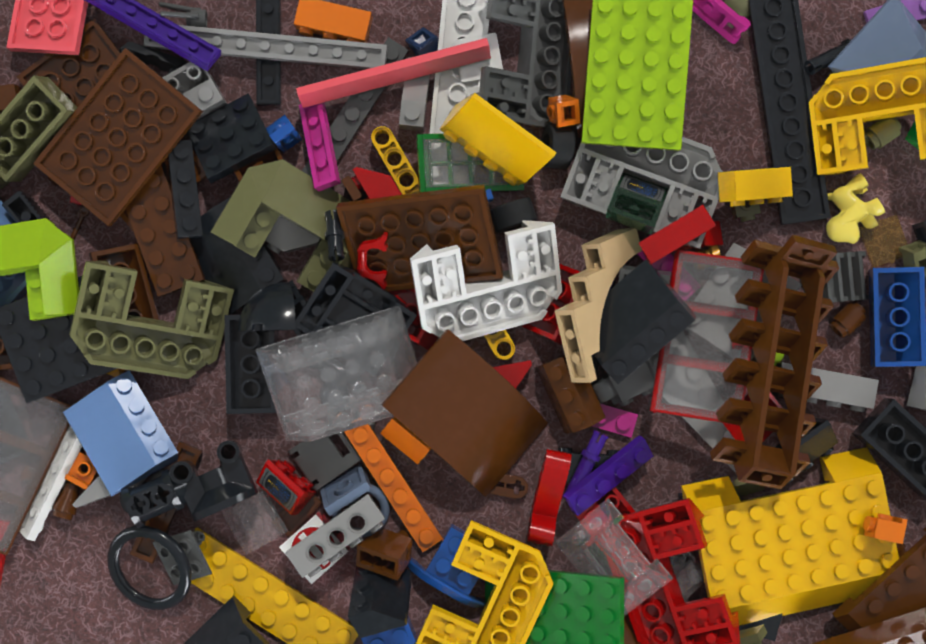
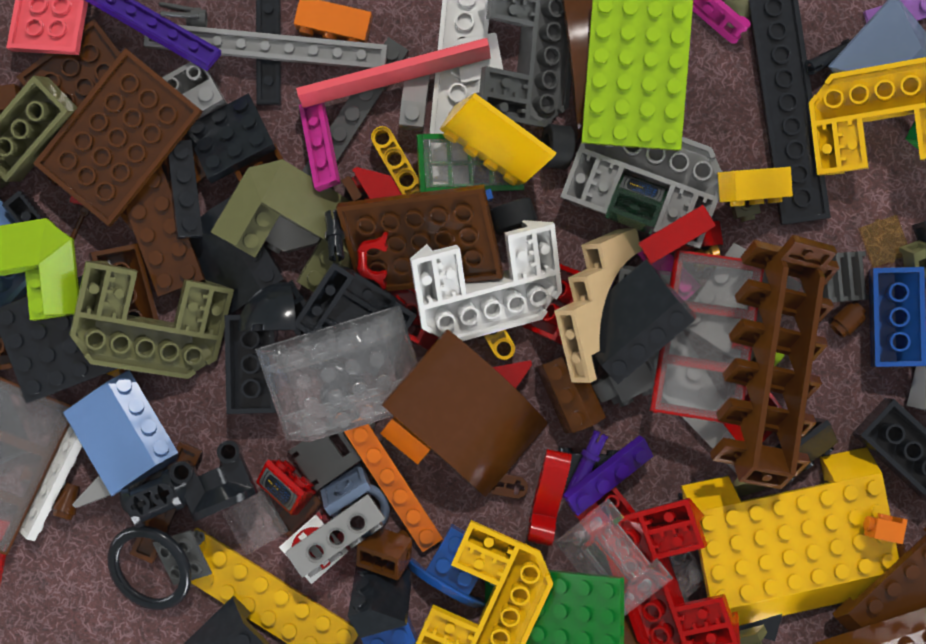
orange brick [64,451,99,490] -> none
black piece [119,42,186,74] -> none
blue plate [266,115,303,153] -> none
dark blue slope [405,27,439,56] -> none
orange brick [547,94,580,128] -> none
dark pink plate [592,404,638,438] -> none
light grey brick [776,362,879,412] -> none
light yellow animal [826,173,885,244] -> none
olive brick [865,117,901,150] -> none

